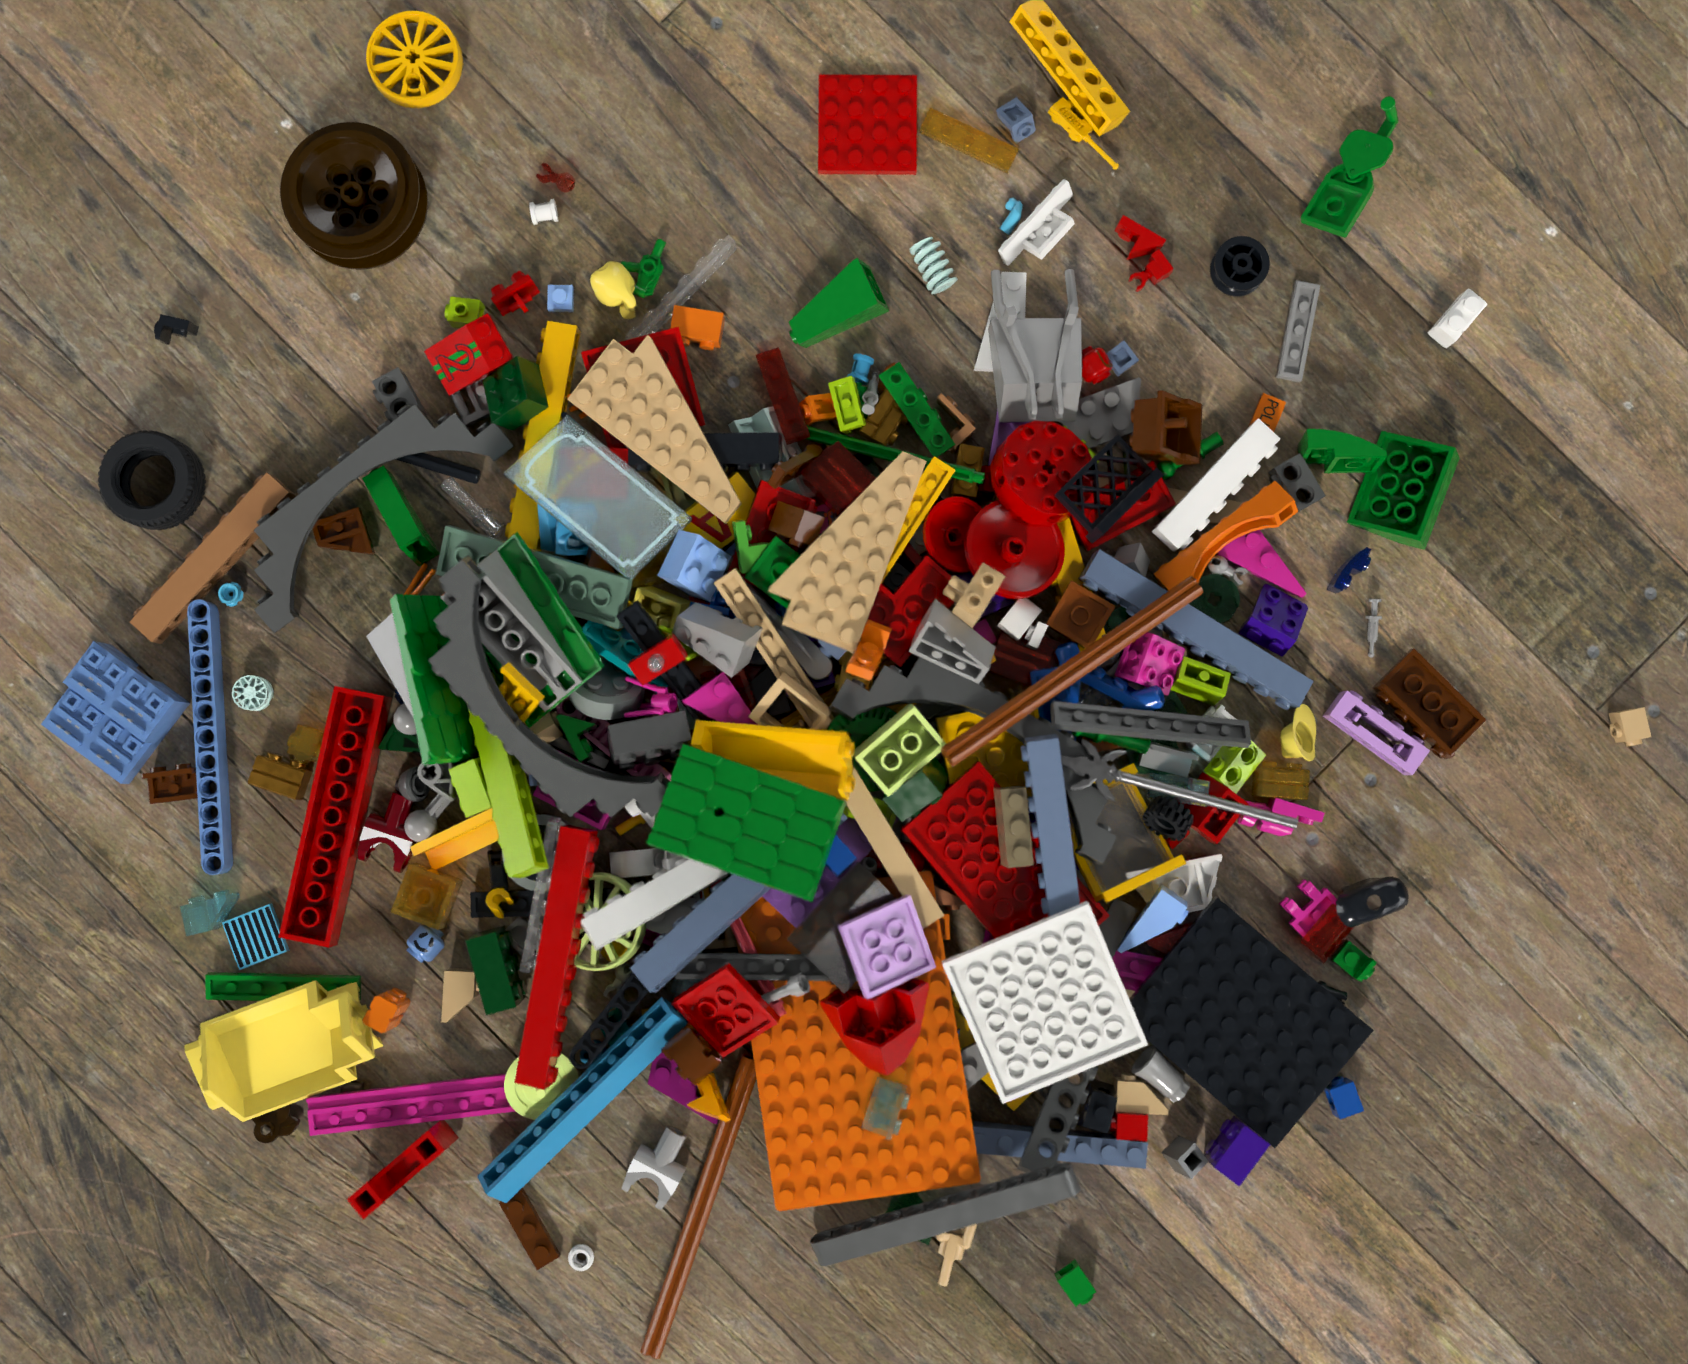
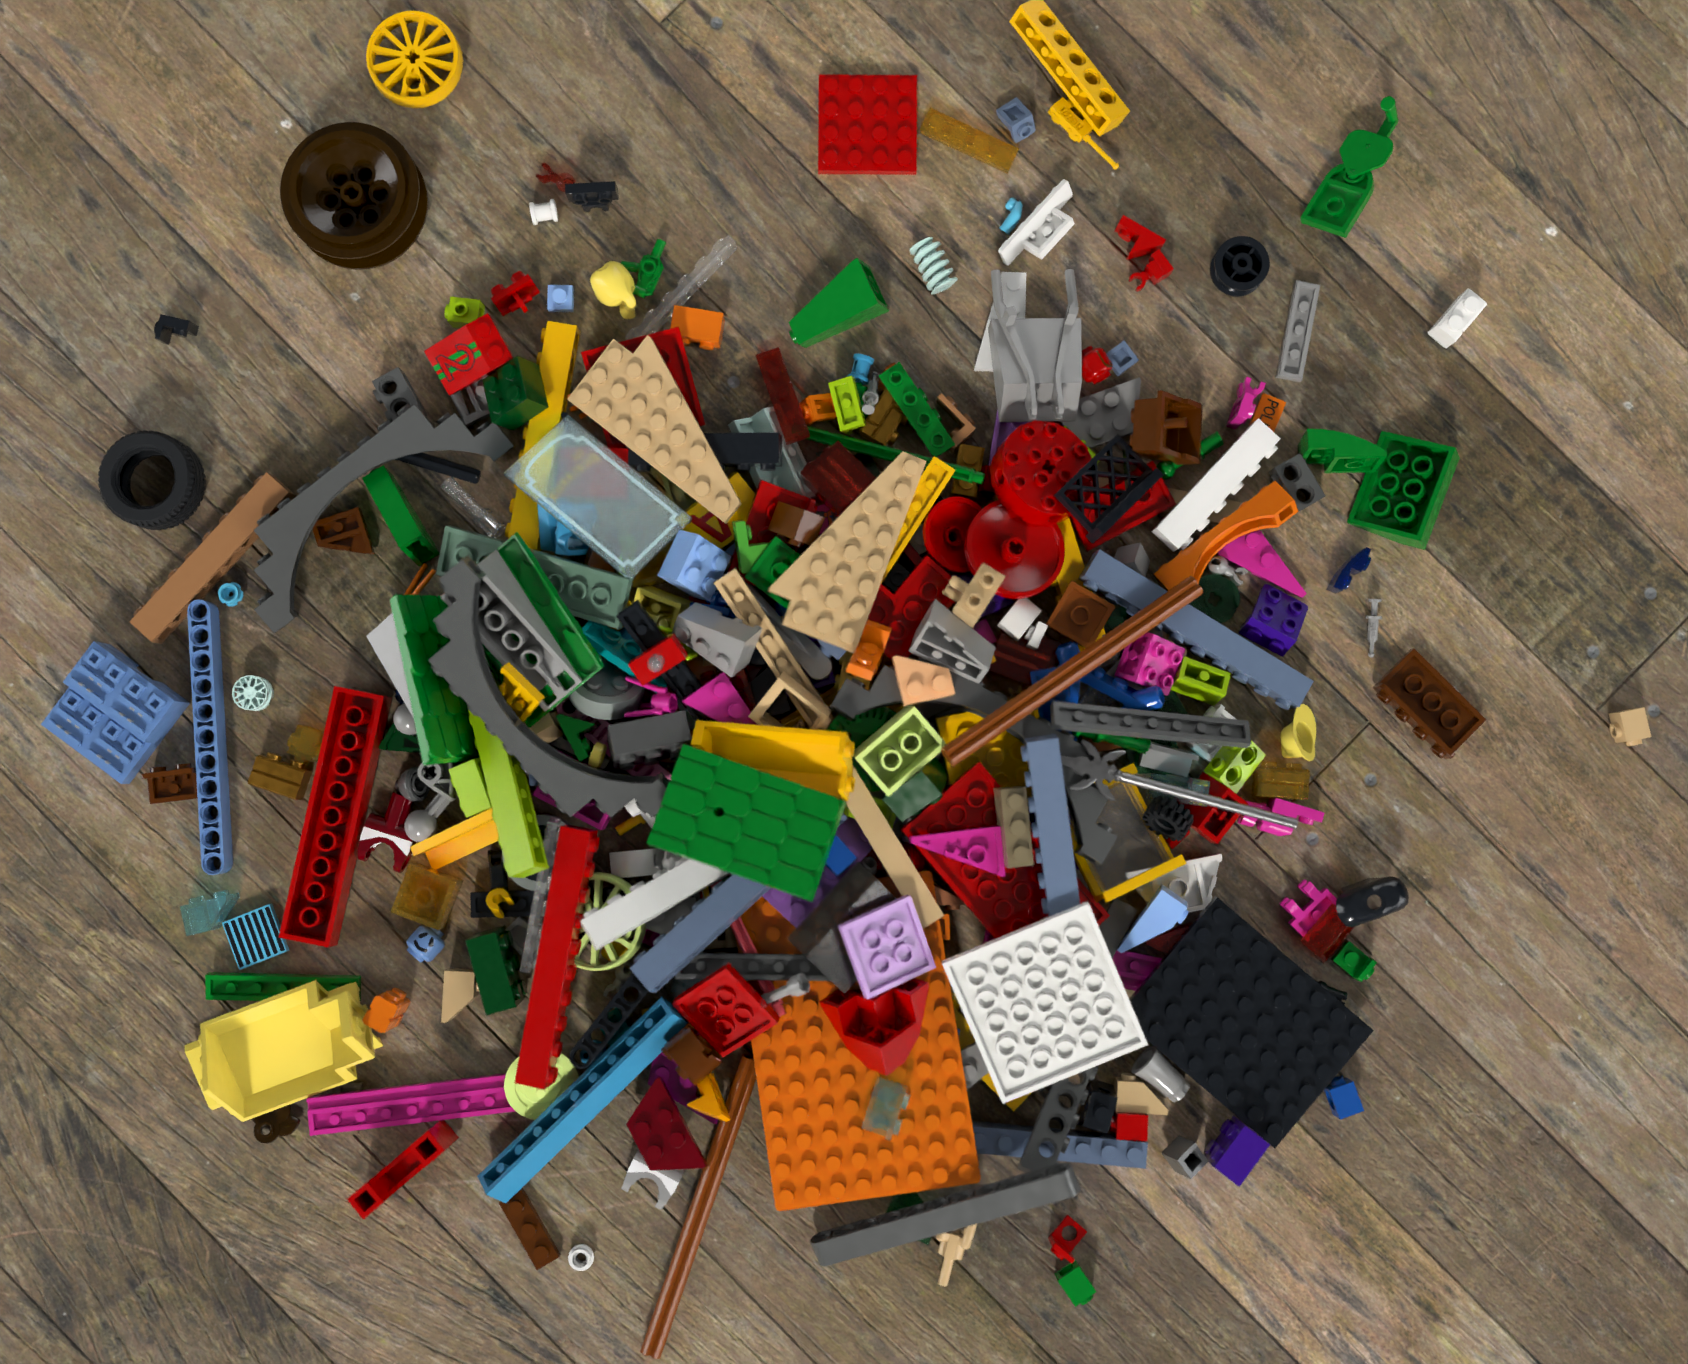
reddish brown hinge [768,444,822,489] -> none
lavender brick [1323,690,1430,775] -> none
none -> black plate [565,181,619,212]
none -> light yellow tile [588,742,607,769]
none -> dark red wing [626,1077,708,1171]
none -> light nougat wing [892,656,955,706]
none -> dark pink wing [909,825,1006,876]
none -> red bracket [1048,1215,1087,1264]
none -> dark pink plate [1226,377,1266,430]

